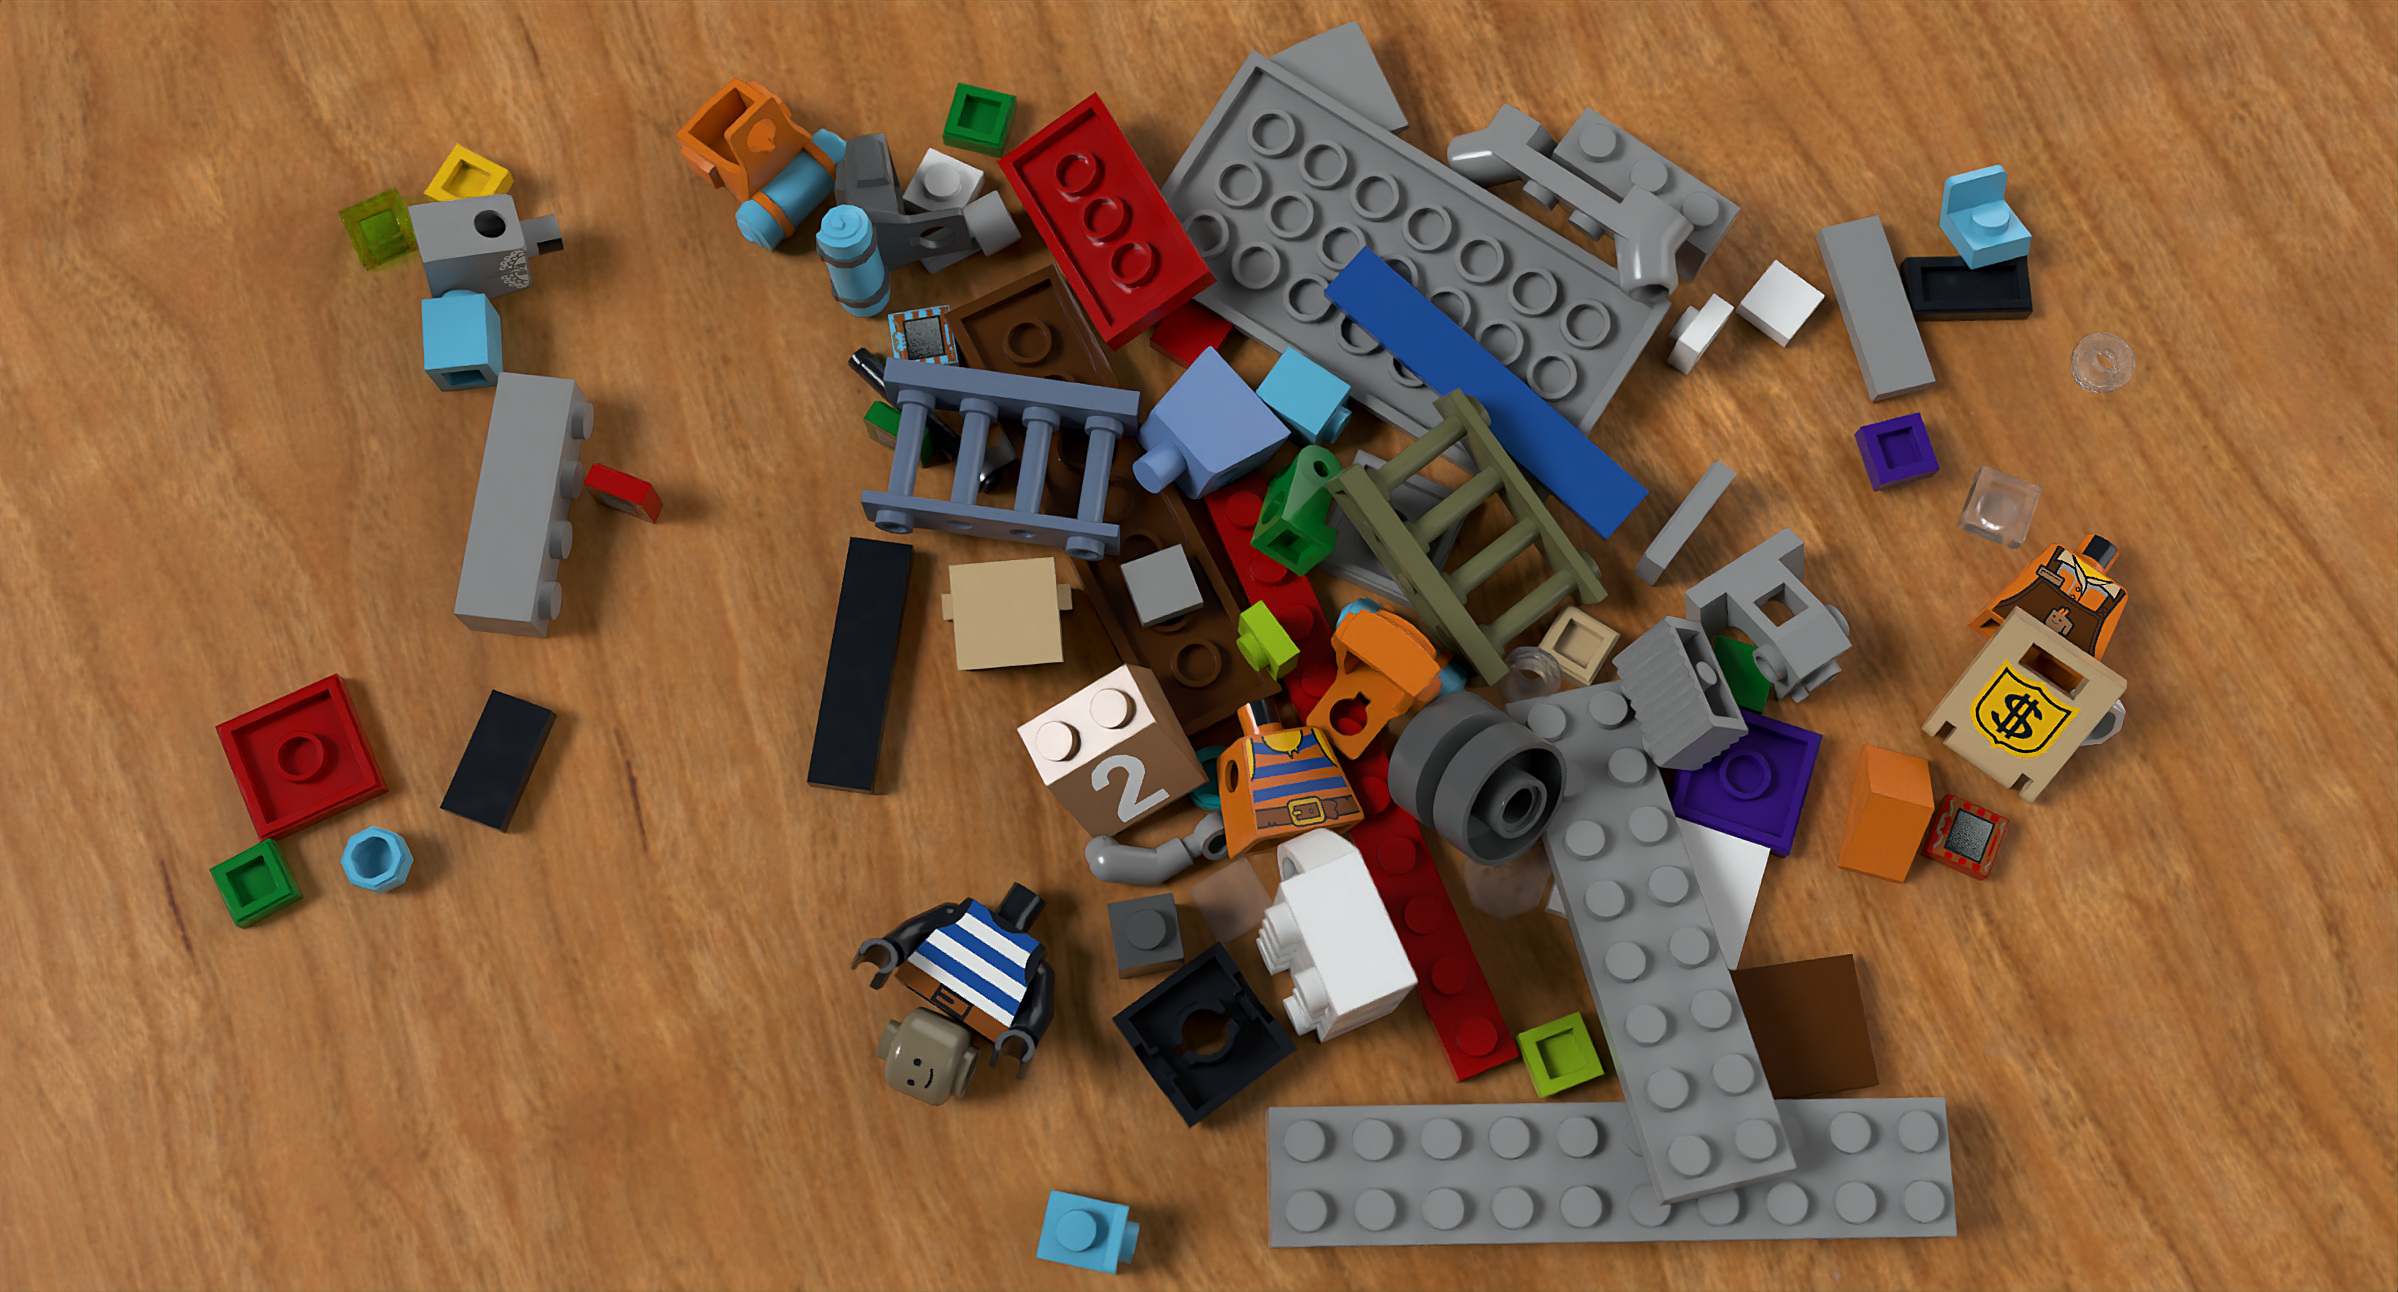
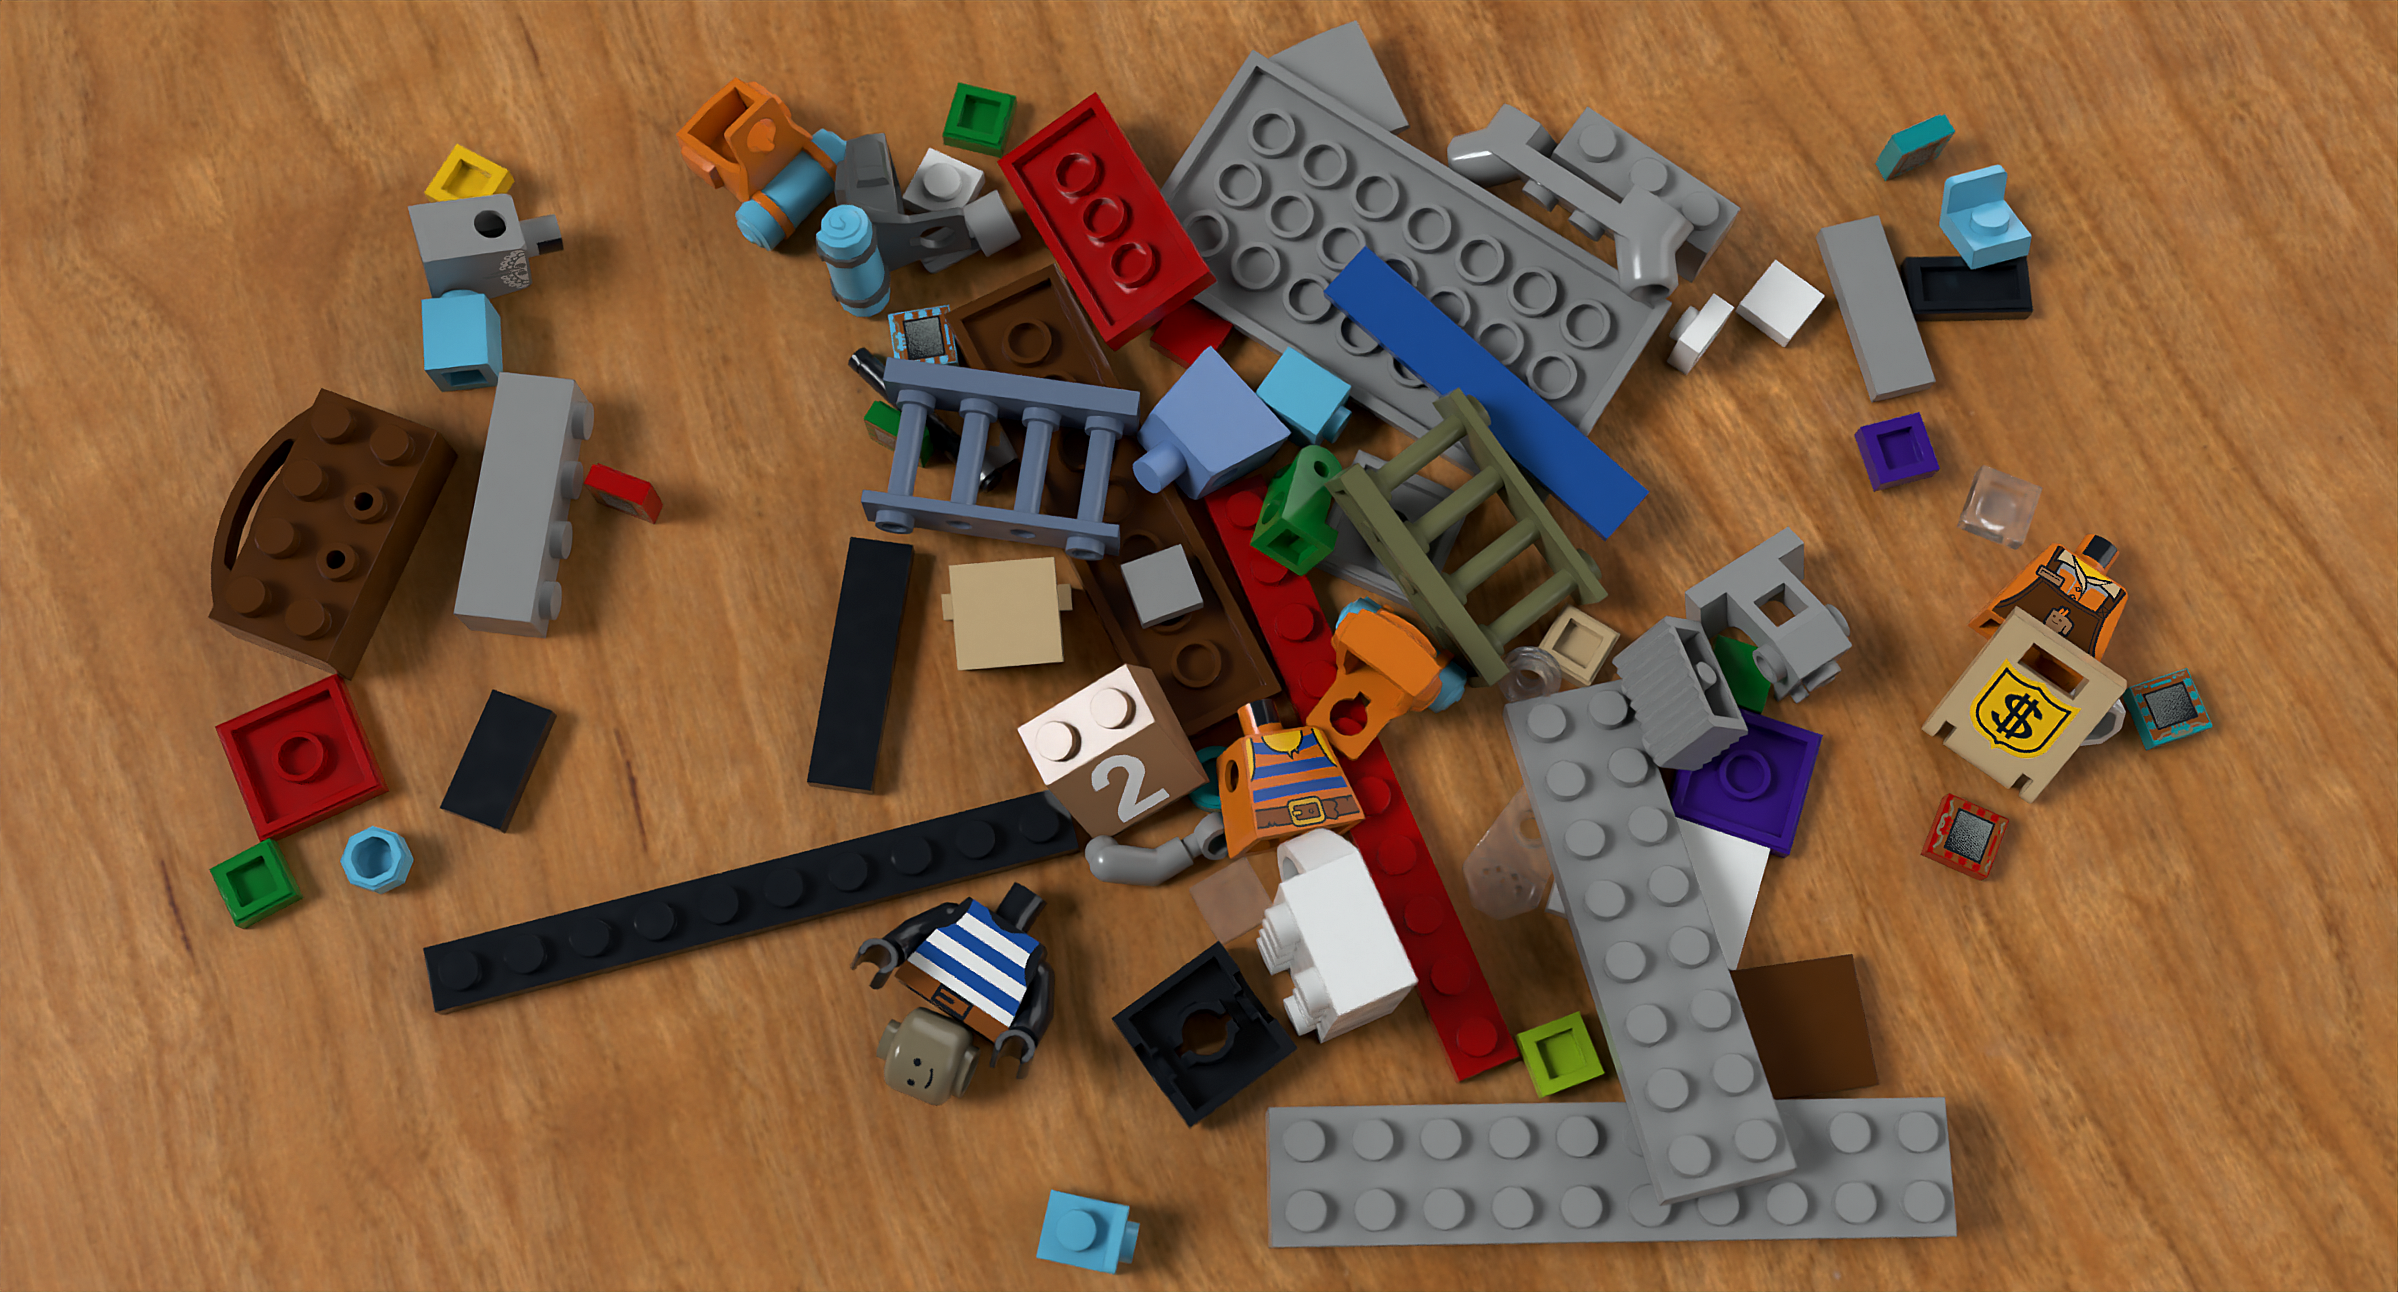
clear neon green tile [338,187,418,271] -> none
dark grey brick [1107,892,1185,979] -> none
lime plate [1236,600,1300,682] -> none
dark grey wheel [1388,691,1567,866] -> none
light grey tile [1634,461,1737,586] -> none
orange slope [1837,744,1935,884] -> none
clear plate [2071,332,2135,393] -> none
none -> reddish brown piece [208,388,458,681]
none -> black plate [423,790,1080,1015]
none -> teal tile [1875,114,1955,181]
none -> tile [2122,668,2213,751]

